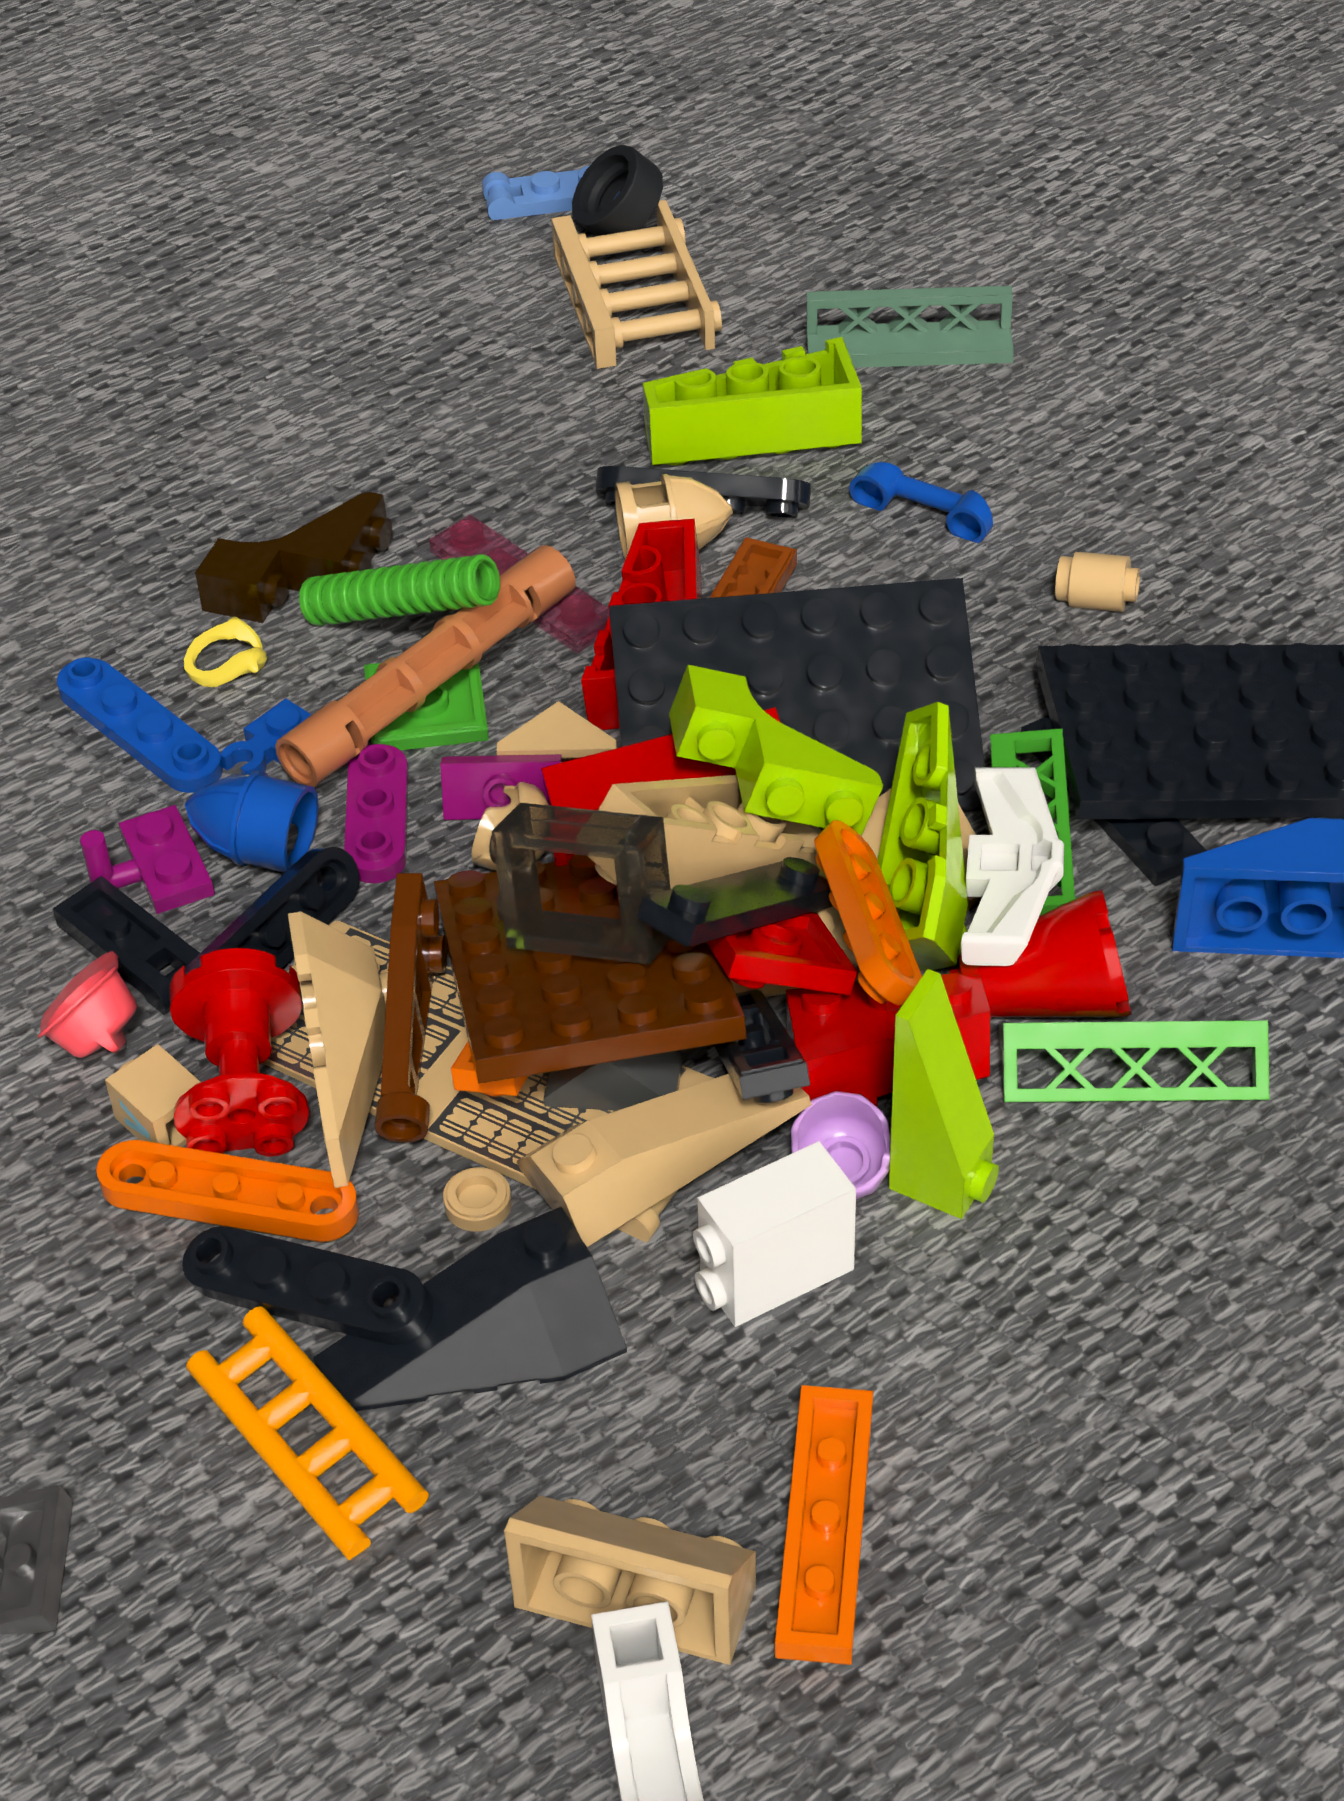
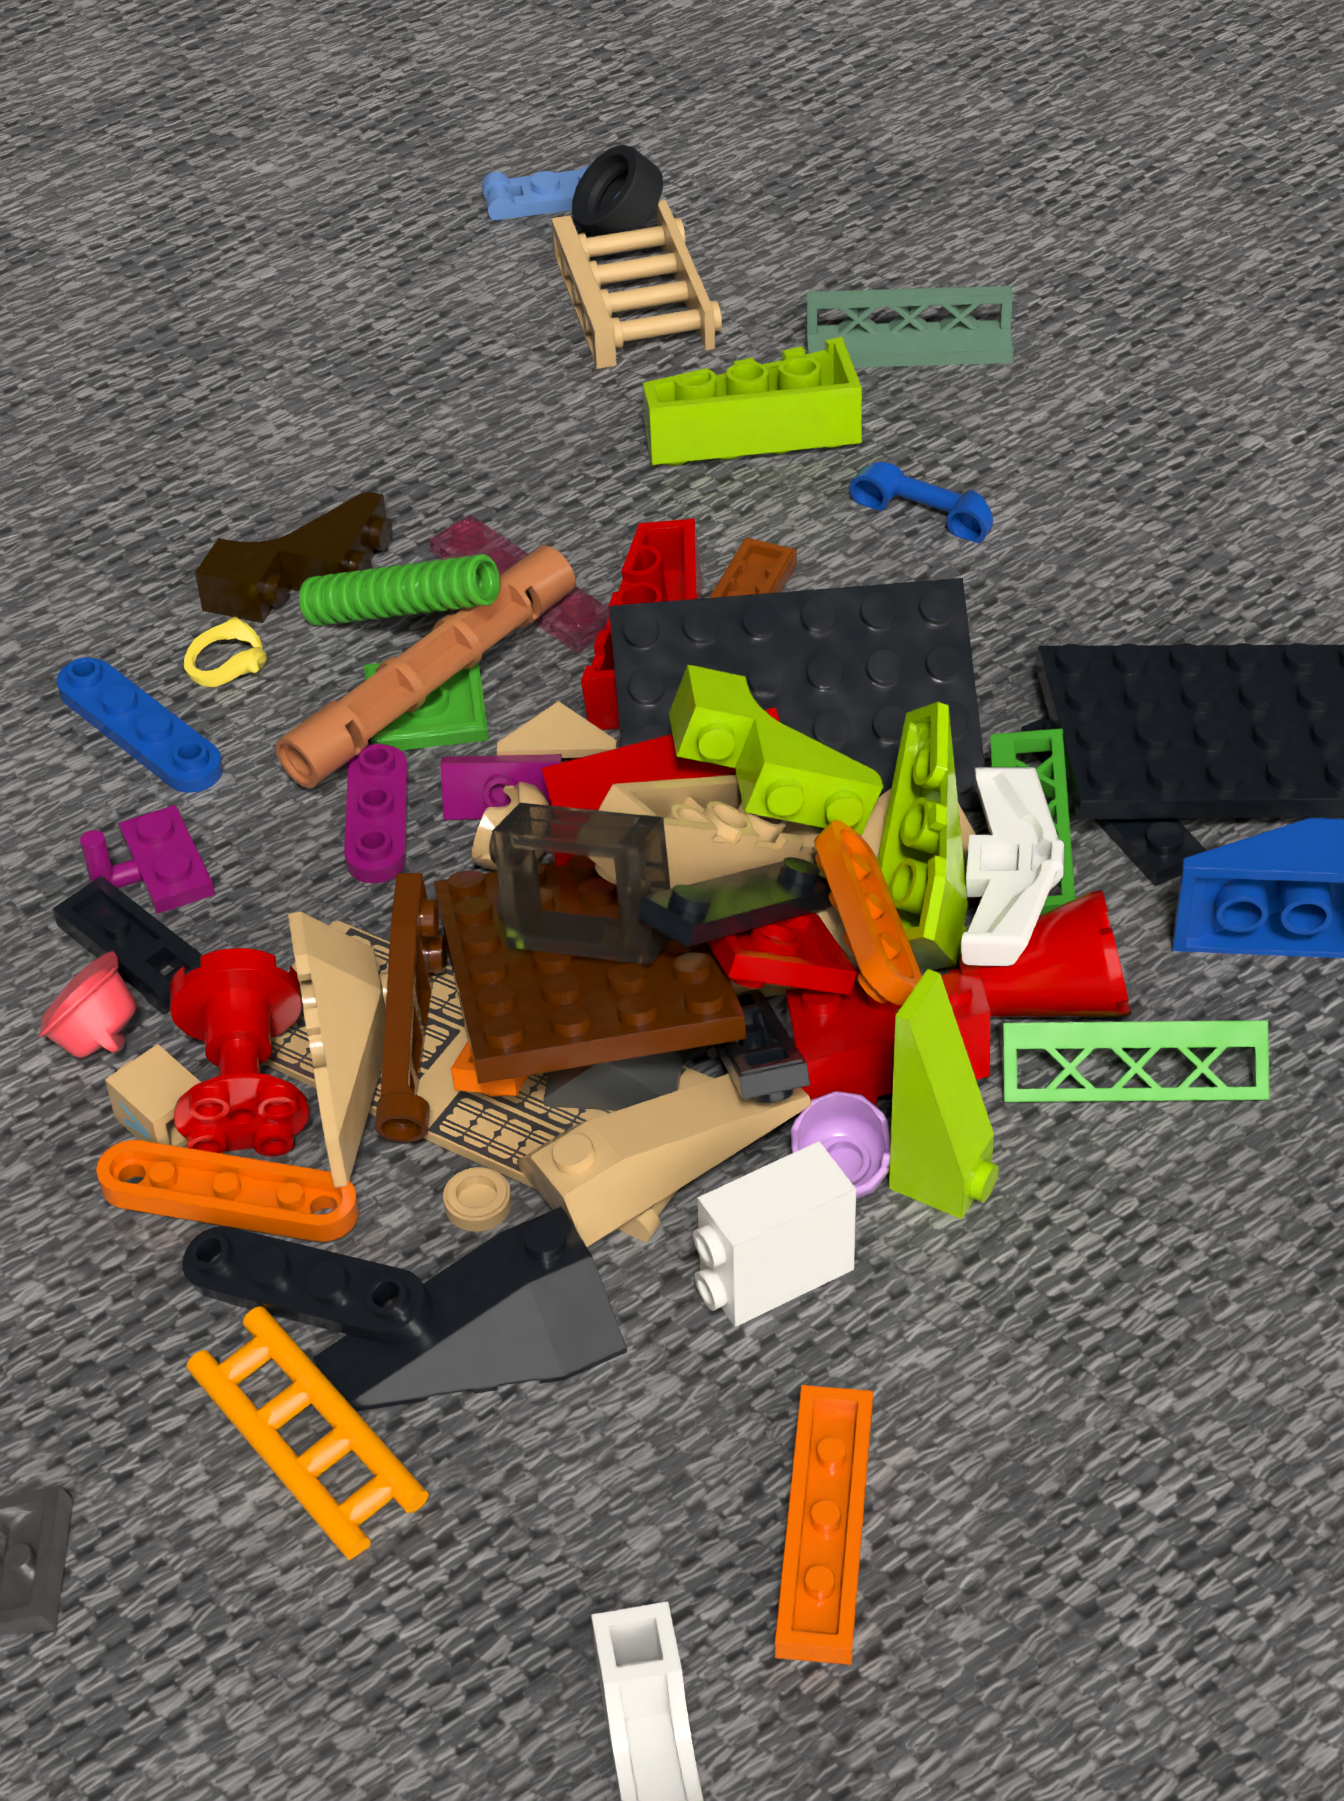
black plate [184,847,359,974] -> none
blue helmet [185,771,319,872] -> none
blue plate [220,698,311,774] -> none
tan slope [504,1496,756,1665] -> none
black plate [595,466,811,518] -> none
tan helmet [615,474,733,560] -> none
tan brick [1055,552,1140,612] -> none

